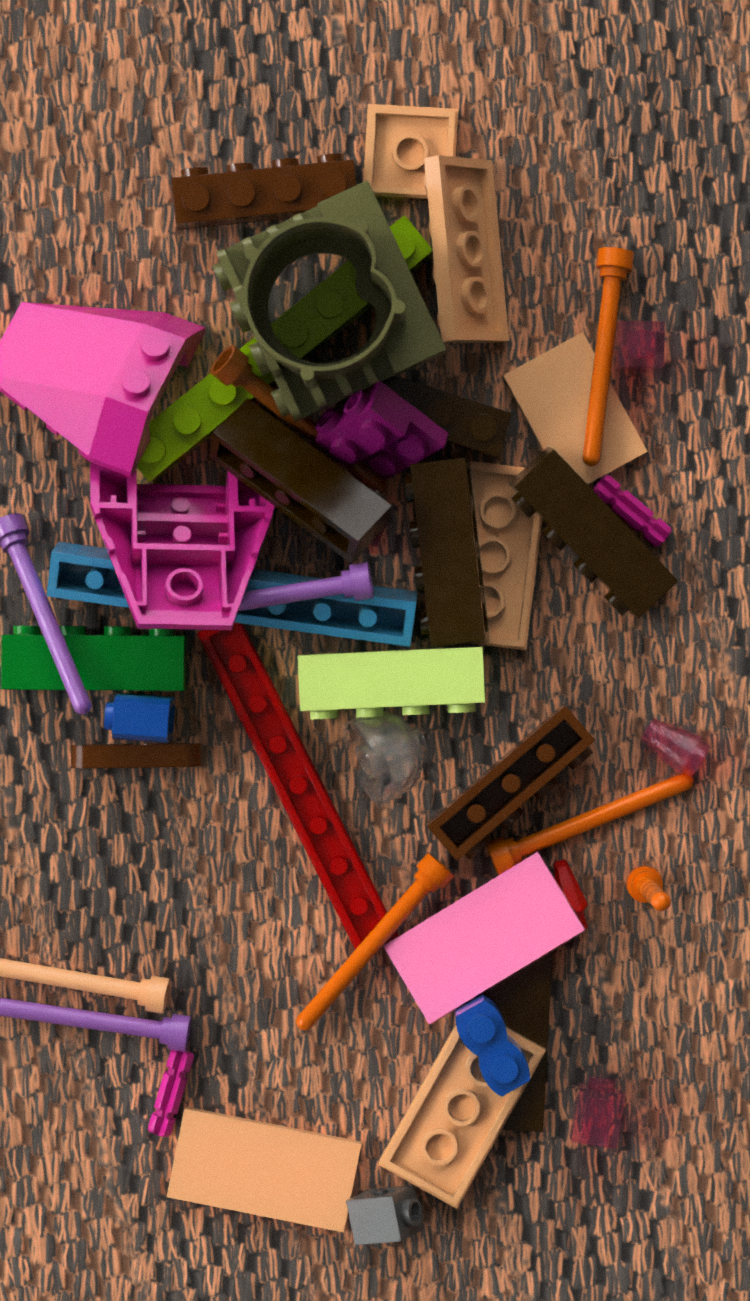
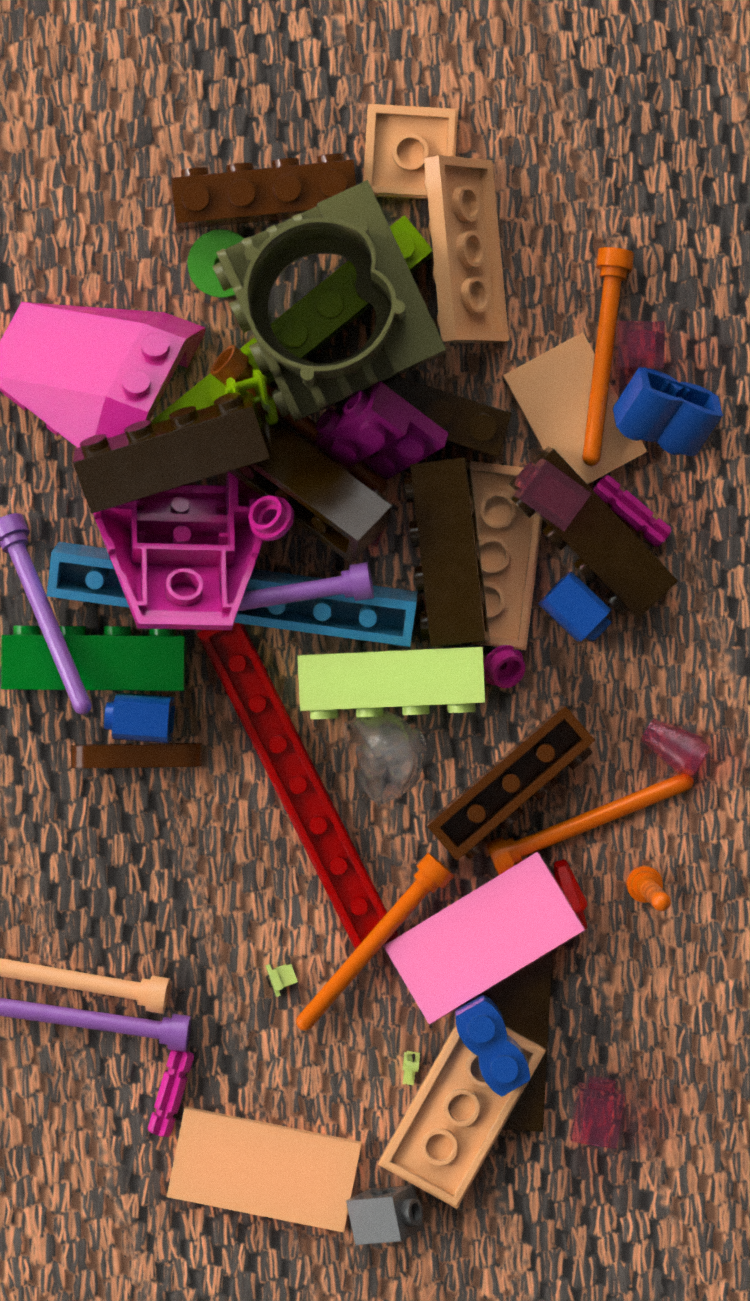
none -> dark brown brick [73,392,270,514]
none -> bright green piece [187,229,245,298]
none -> lime piece [225,369,278,425]
none -> dark pink plate [248,495,294,541]
none -> yellowish green piece [265,964,298,997]
none -> yellowish green piece [402,1051,420,1085]
none -> dark pink plate [483,645,526,688]
none -> clear pink brick [514,458,592,531]
none -> blue brick [538,571,612,642]
none -> blue brick [613,367,723,456]

